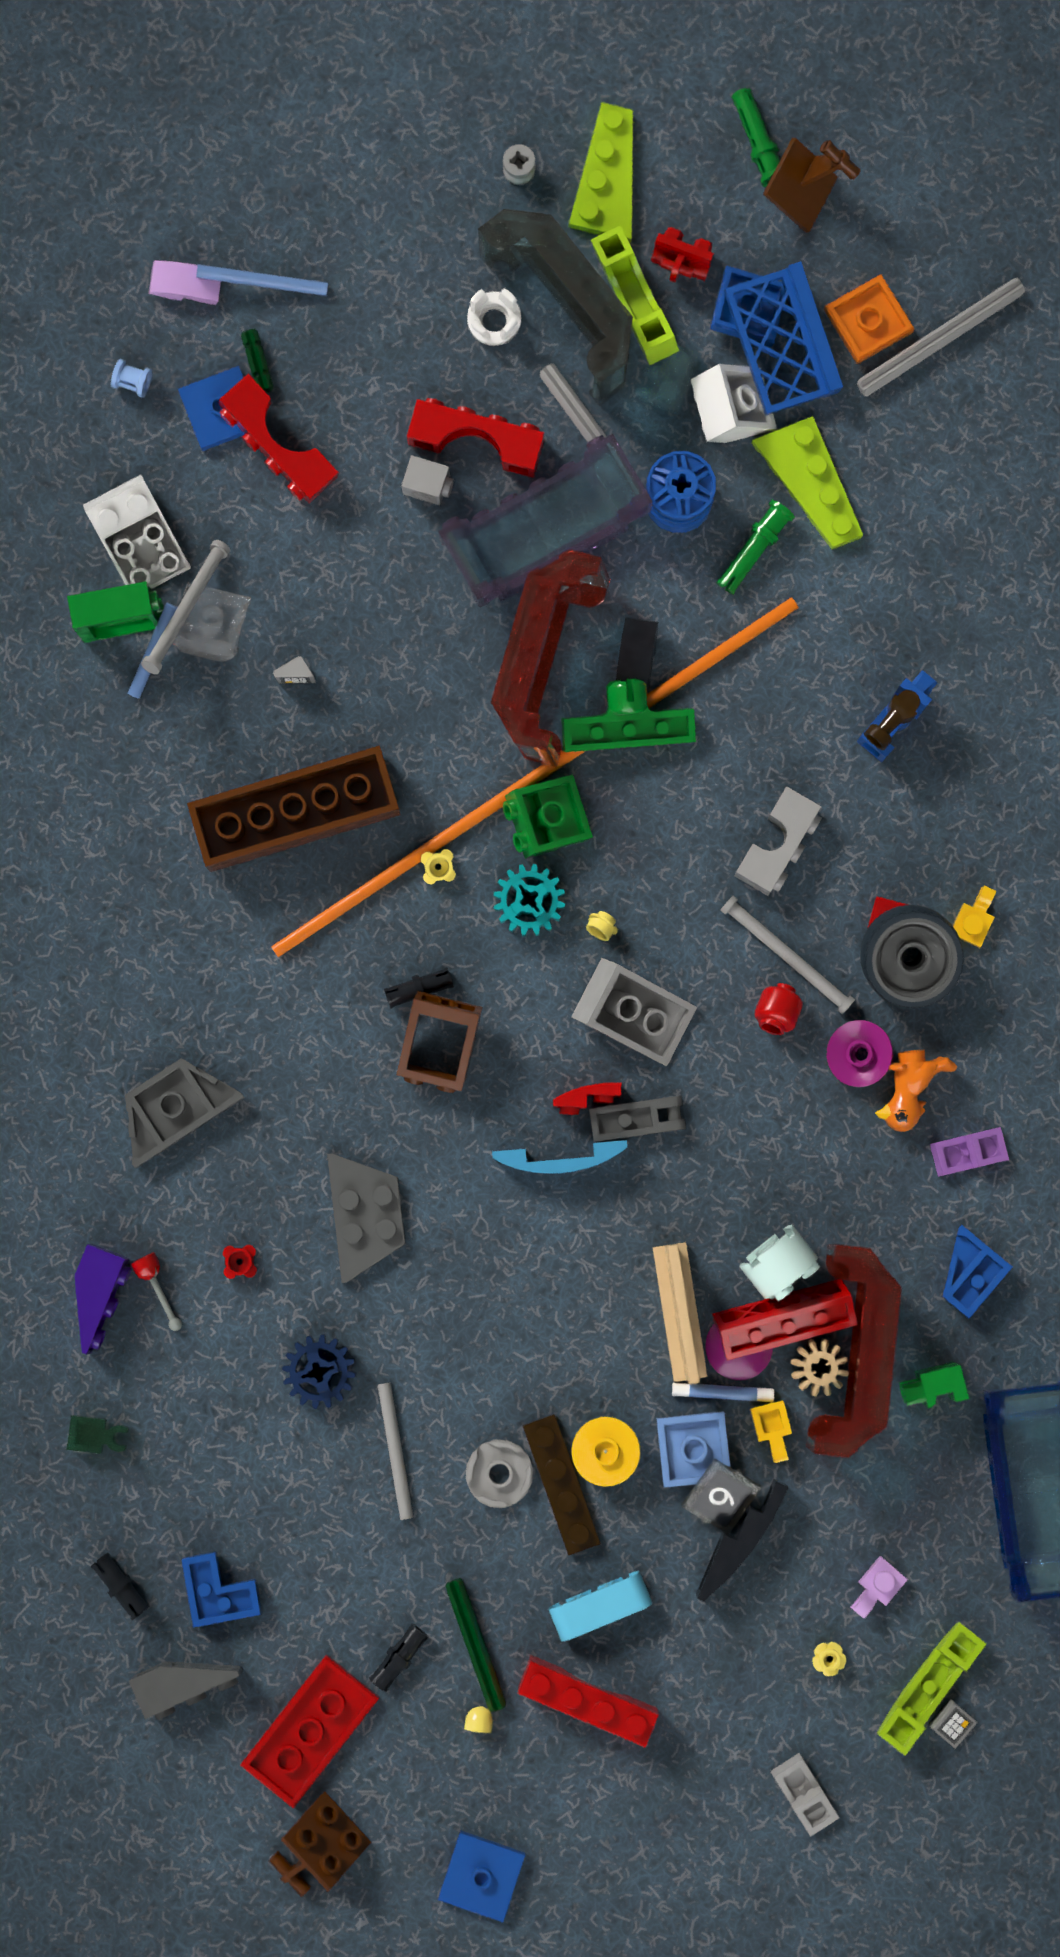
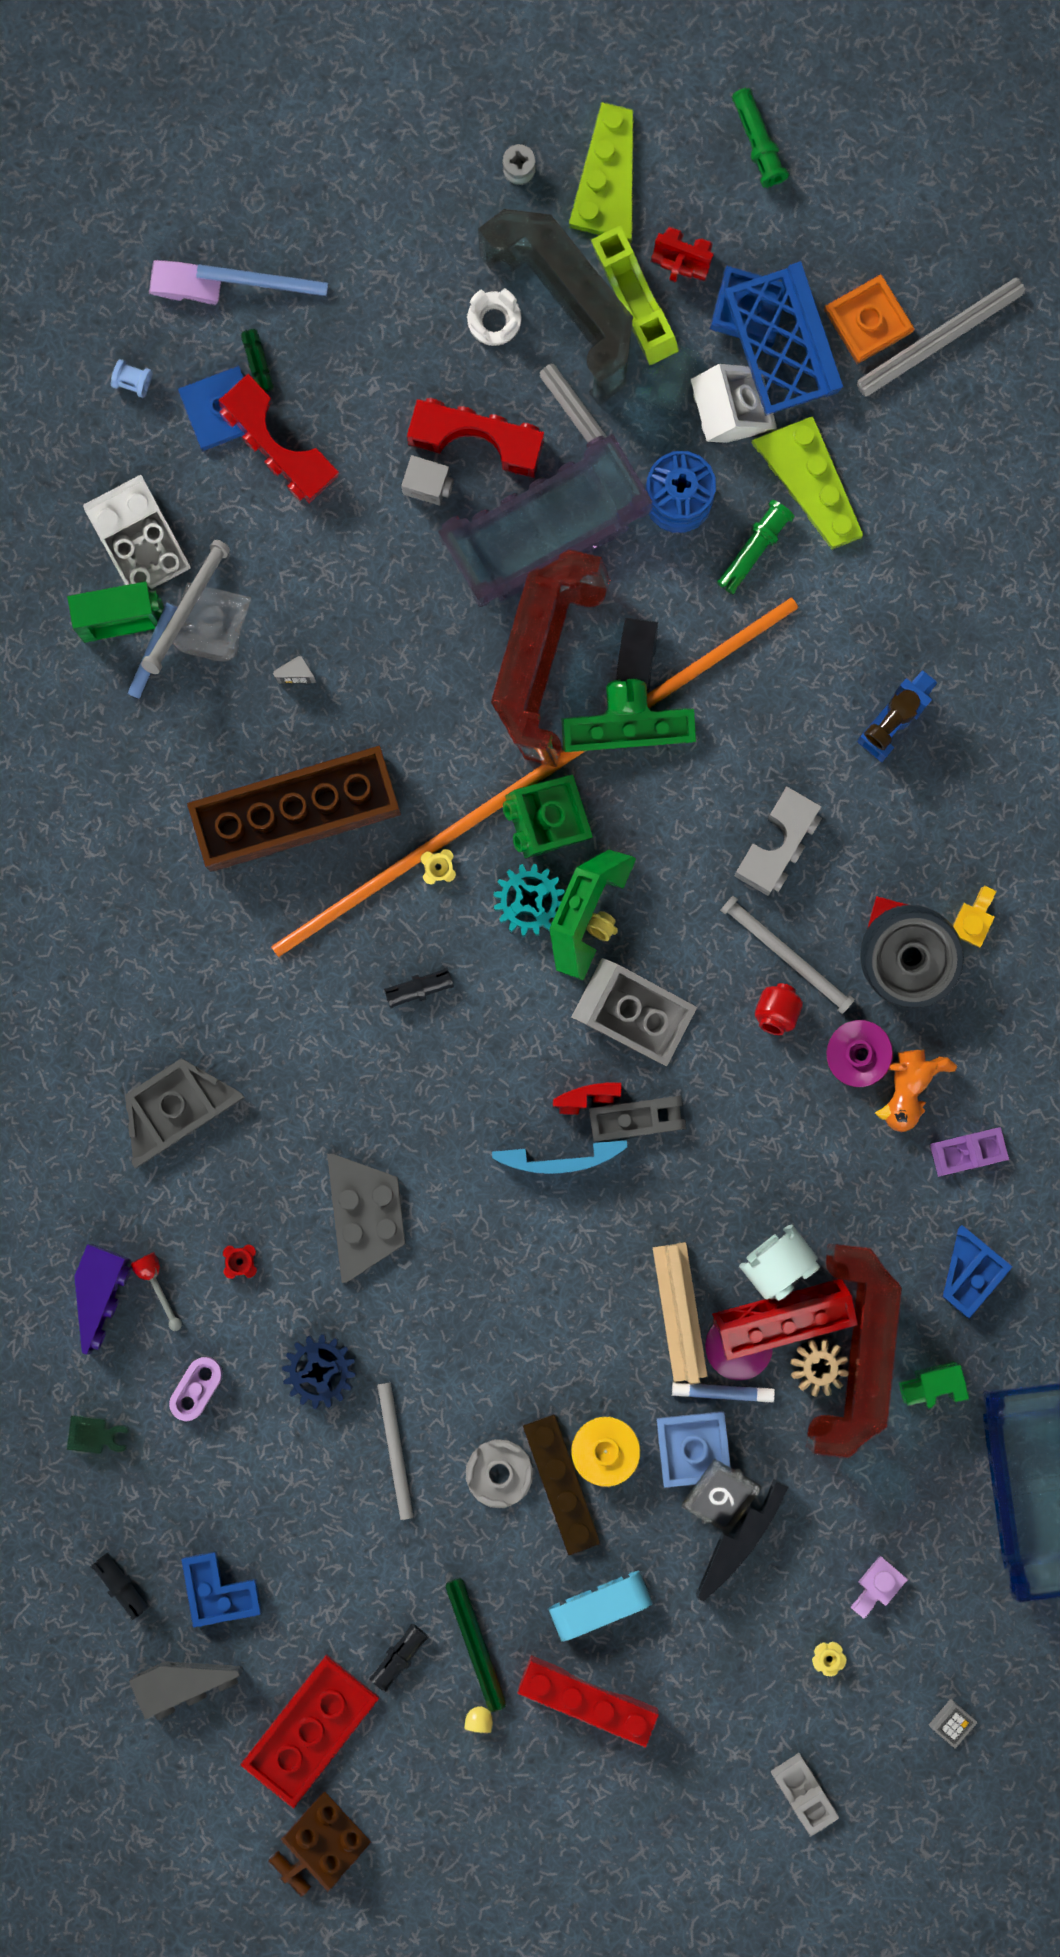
reddish brown window [396,991,483,1093] -> none
blue plate [438,1830,525,1922] -> none
yellow plate [750,1400,792,1463] -> none
reddish brown plate [763,138,860,233] -> none
lime slope [877,1622,986,1756] -> none
none -> lavender plate [169,1357,223,1421]
none -> green slope [550,850,636,981]

